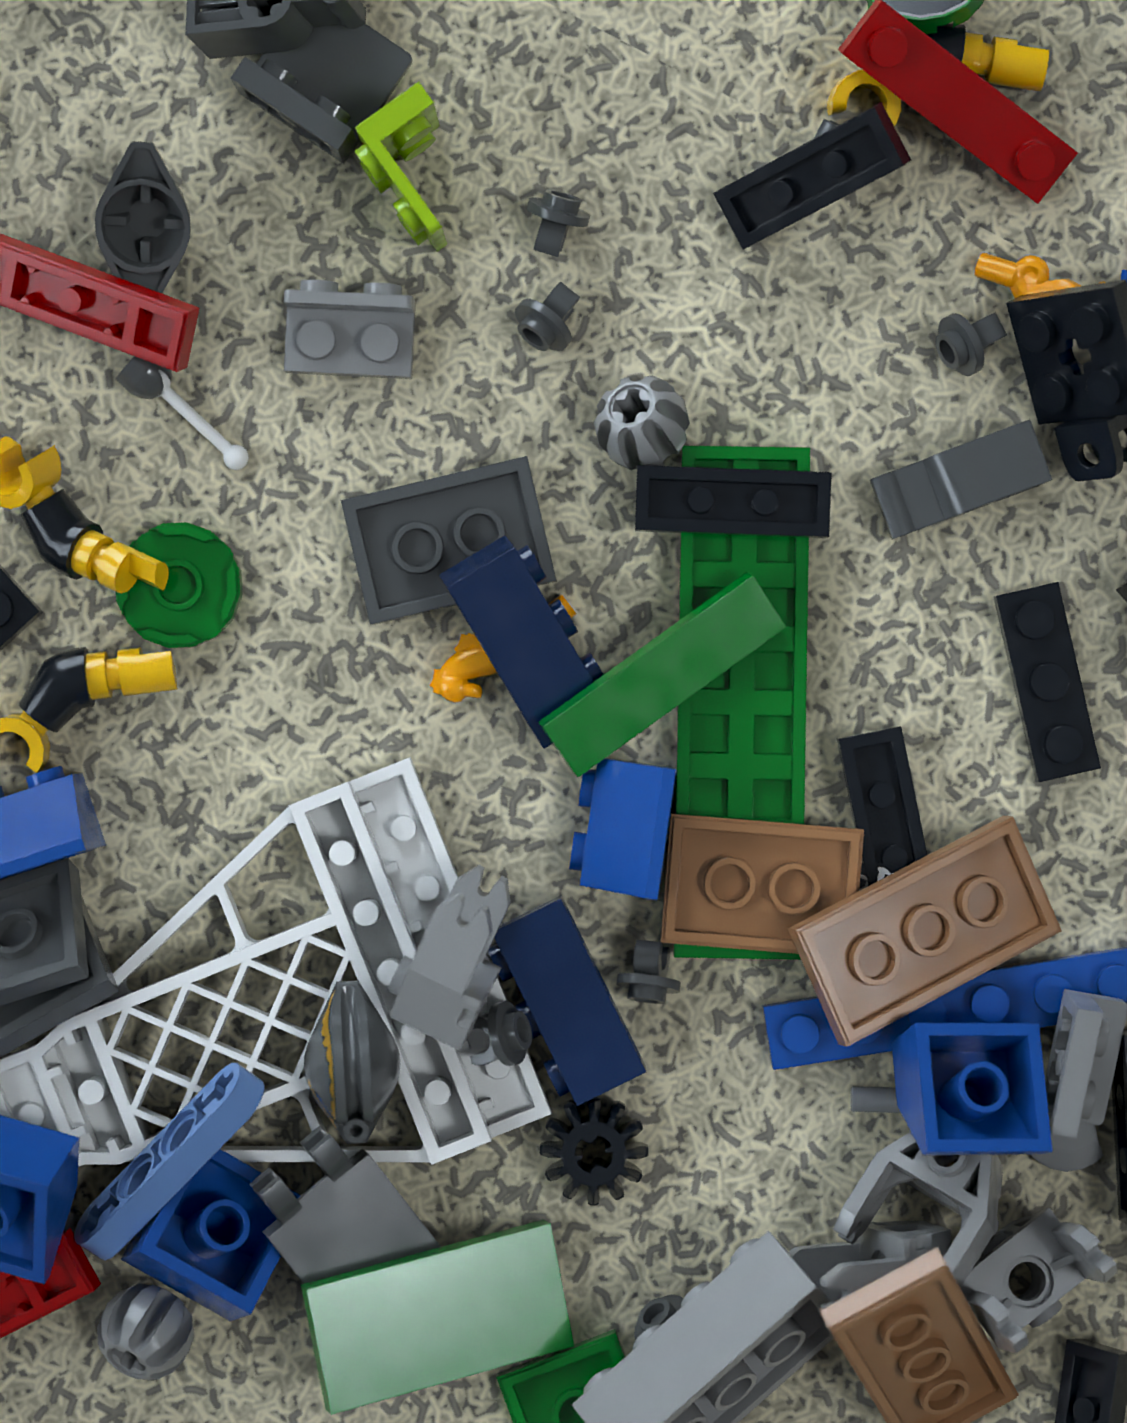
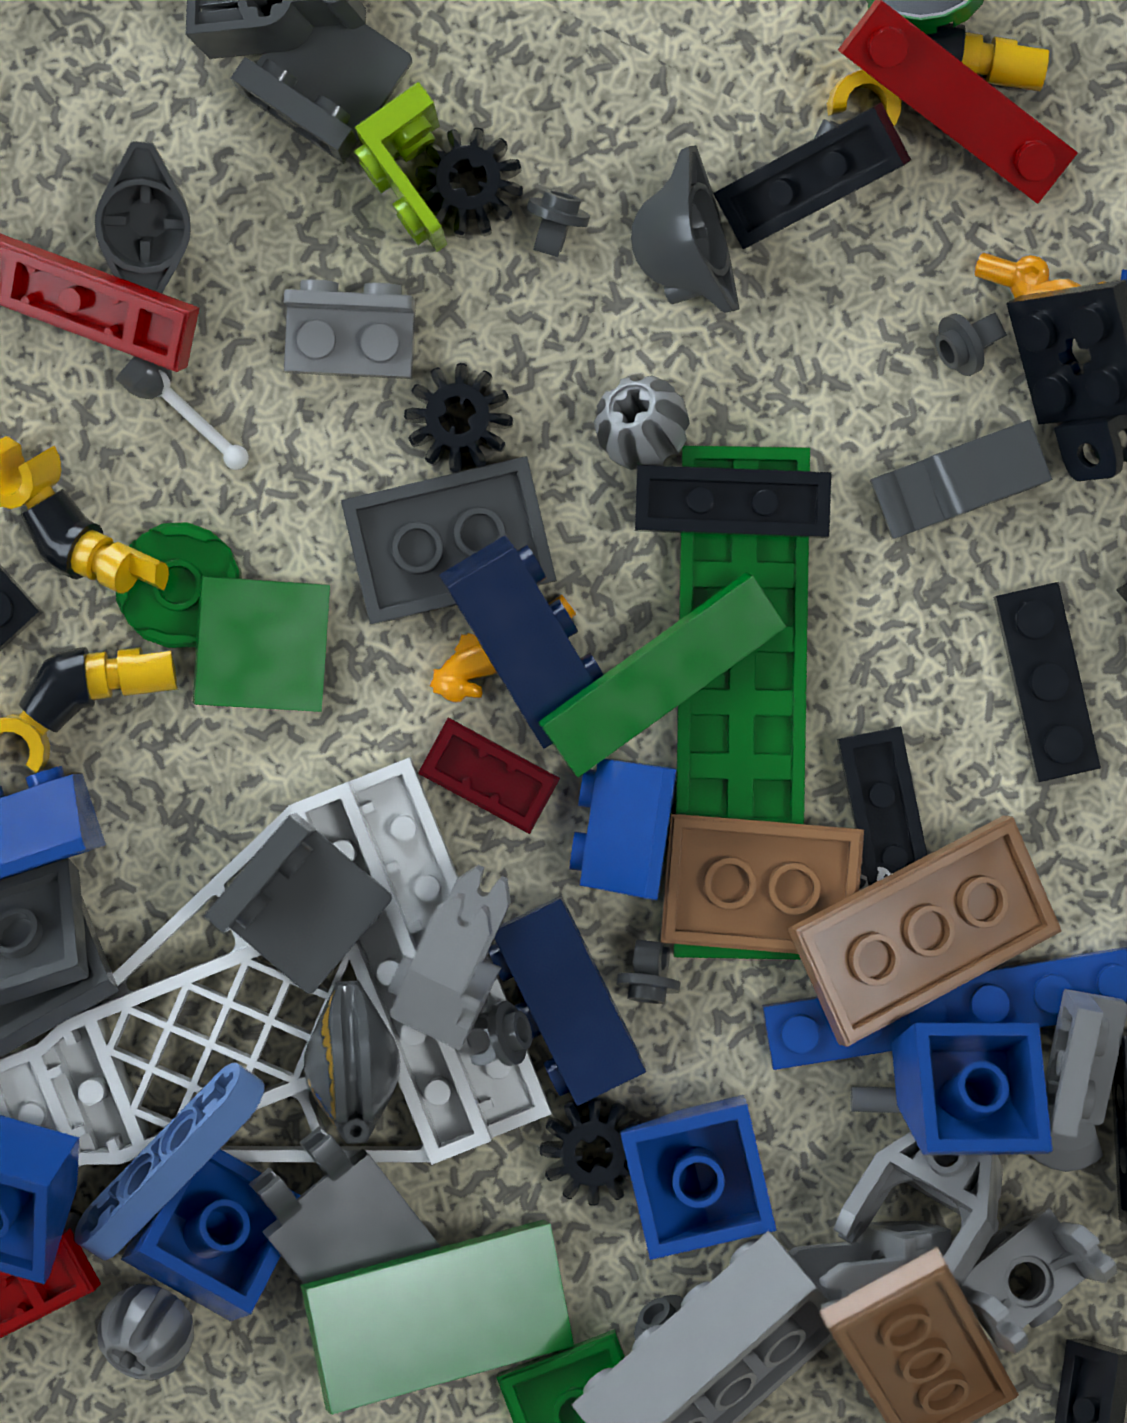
dark grey plate [515,282,580,351] -> none
none -> green tile [193,576,330,712]
none -> dark grey bracket [203,813,392,994]
none -> black gear [404,363,513,473]
none -> black gear [415,128,523,238]
none -> dark red plate [418,717,560,834]
none -> blue slope [620,1095,777,1260]
none -> dark grey hat [631,145,740,313]

